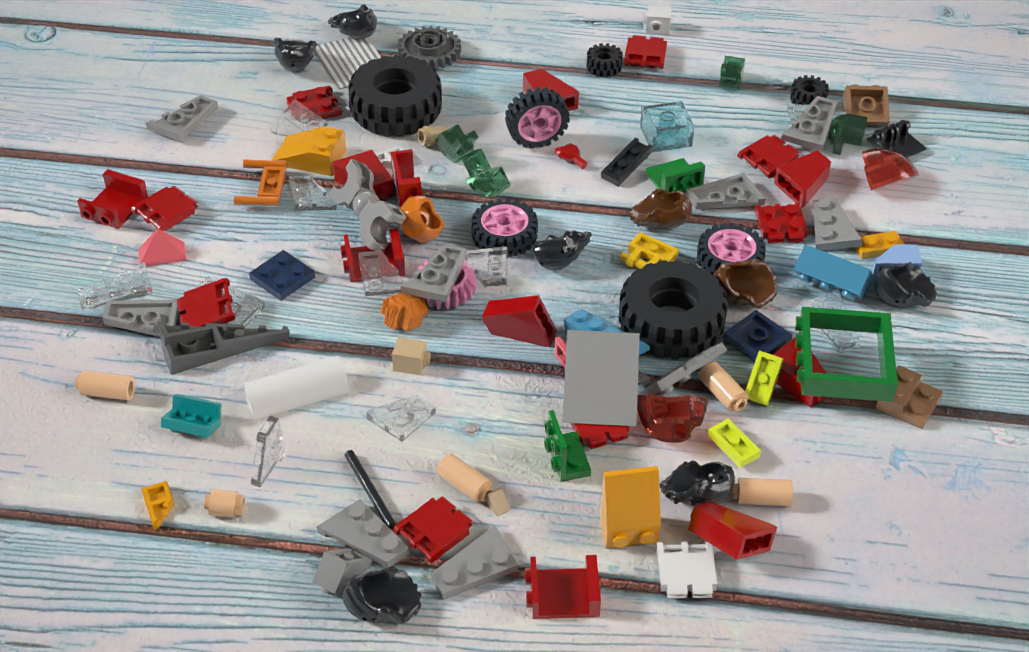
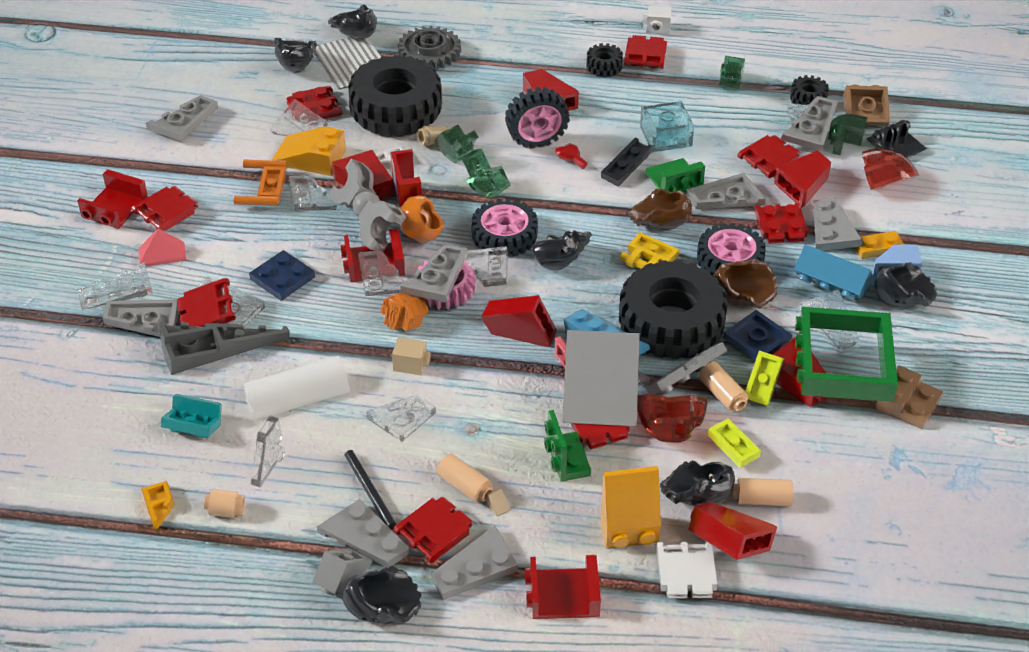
light nougat brick [75,370,135,401] -> none

